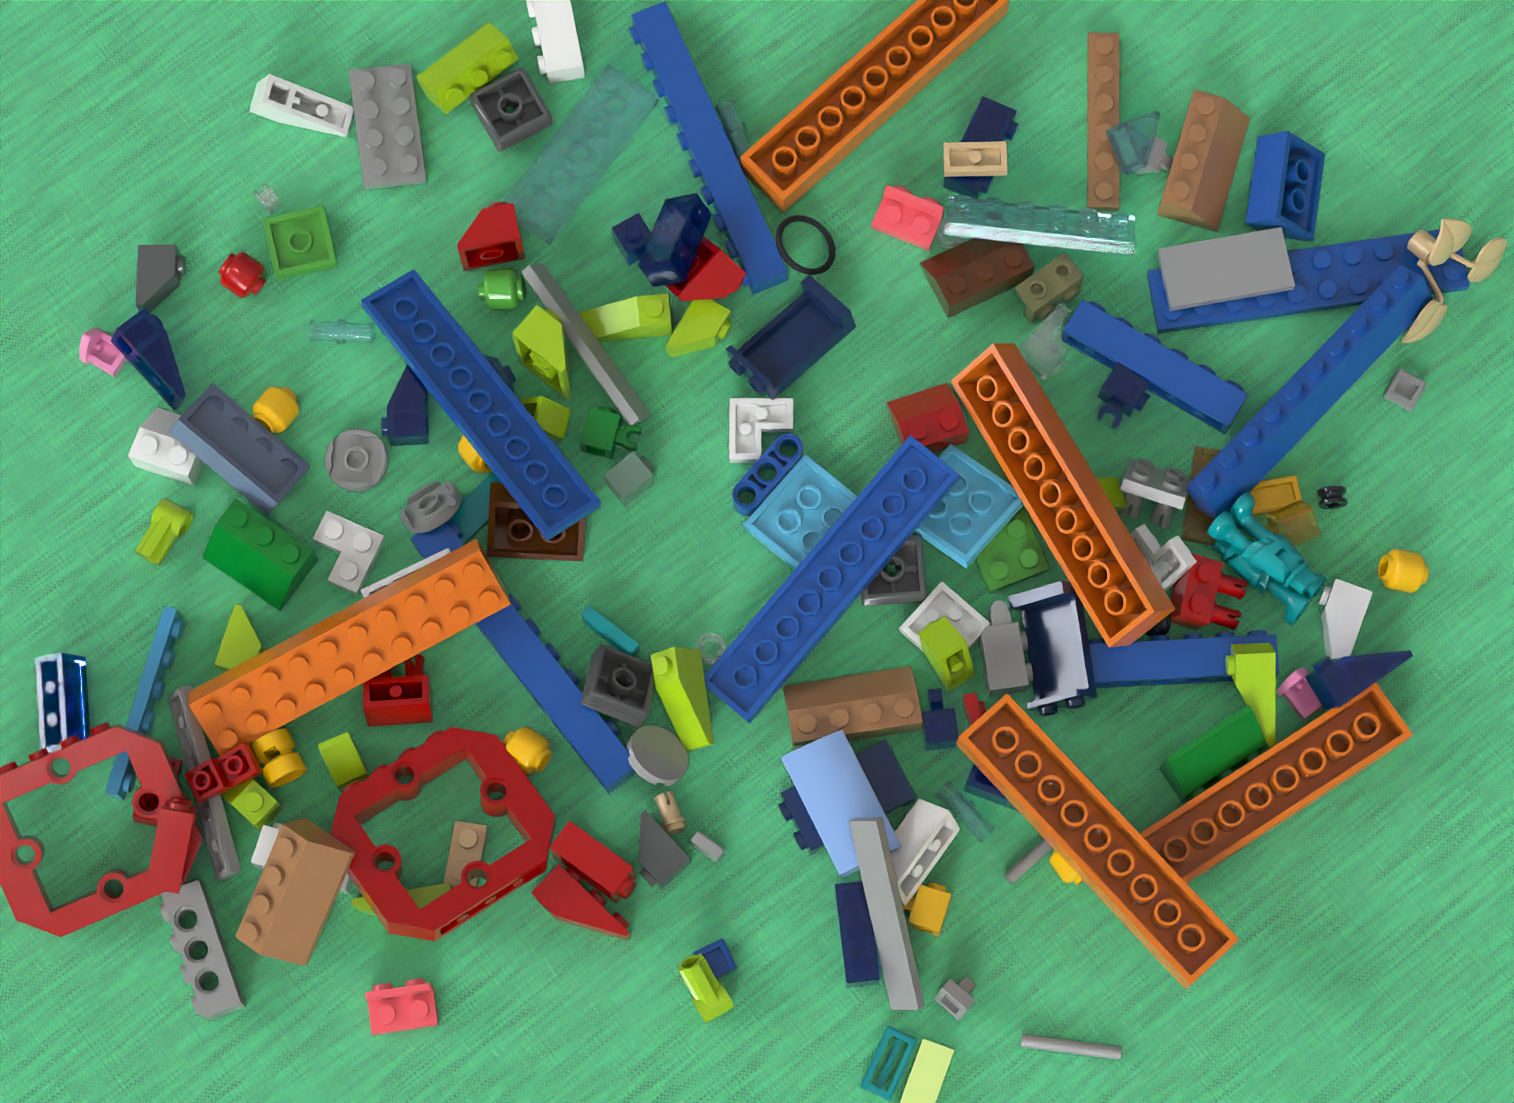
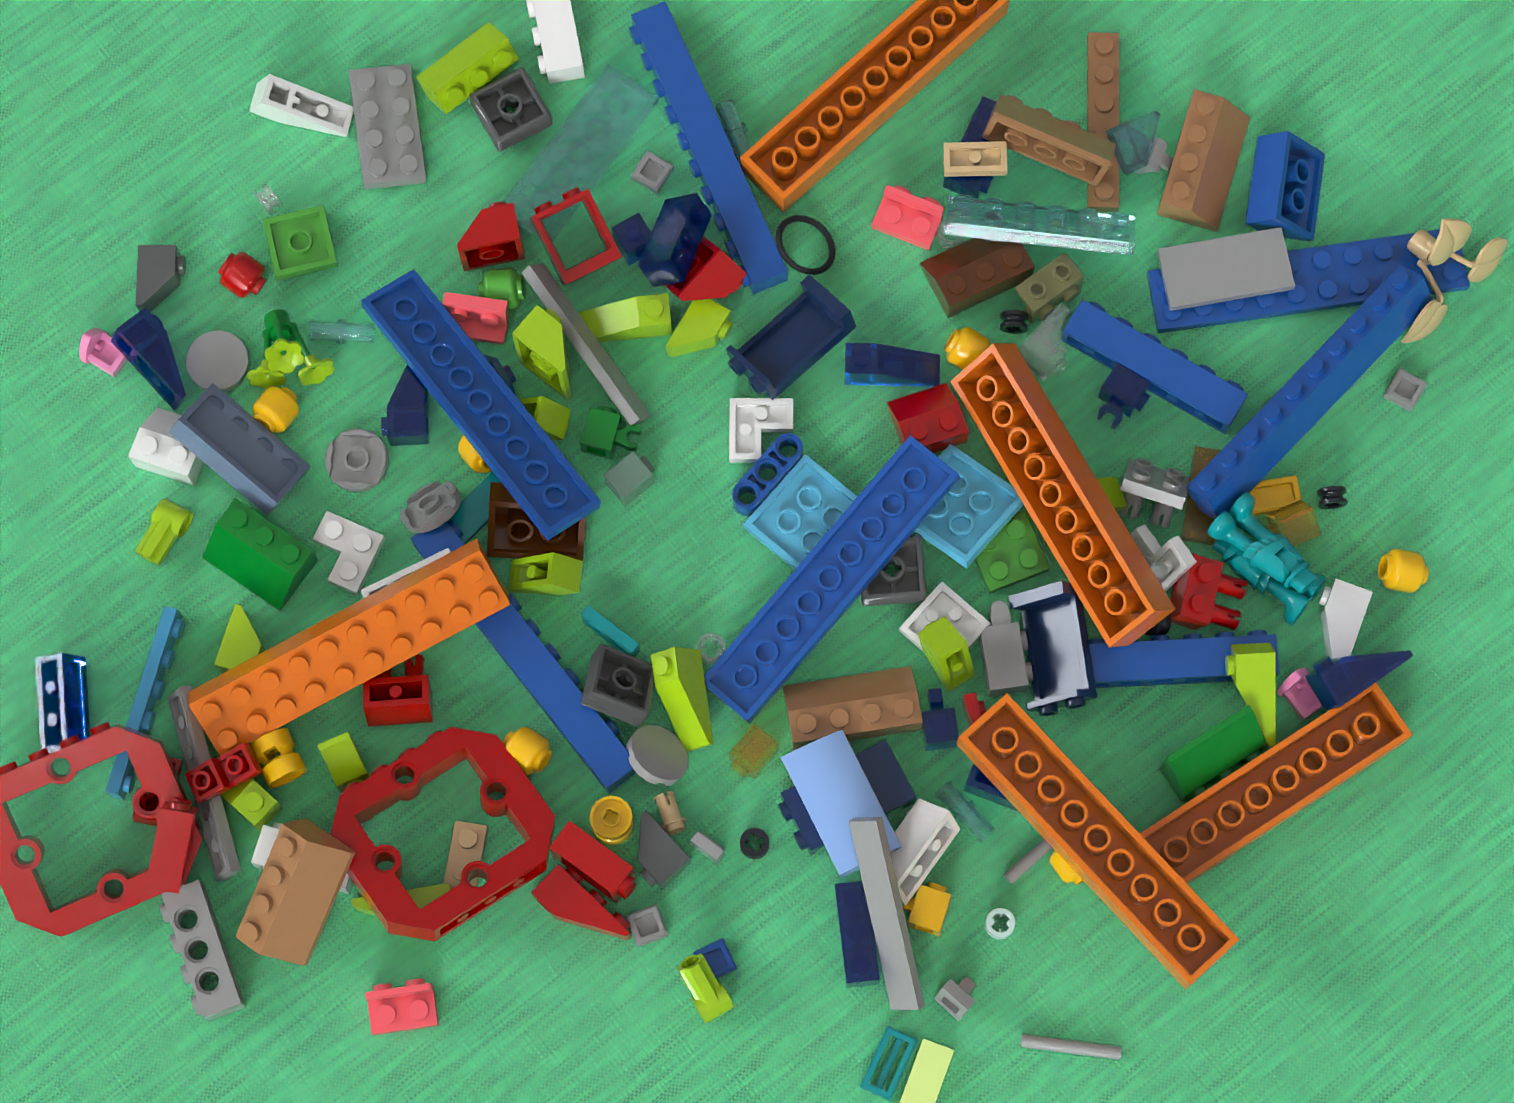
none -> light grey tile [185,330,250,392]
none -> lime plant [247,309,335,389]
none -> coral bracket [443,292,510,344]
none -> lime slope [508,552,583,596]
none -> red window [529,187,622,285]
none -> yellow wheel [589,795,634,845]
none -> light grey tile [626,904,668,948]
none -> light grey tile [631,151,674,194]
none -> clear yellow brick [729,723,780,779]
none -> black bush [740,828,769,860]
none -> clear blue slope [844,343,940,387]
none -> yellow head [944,327,990,370]
none -> medium nougat slope [981,94,1116,186]
none -> light aqua bush [985,908,1015,940]
none -> black bush [1000,310,1029,334]

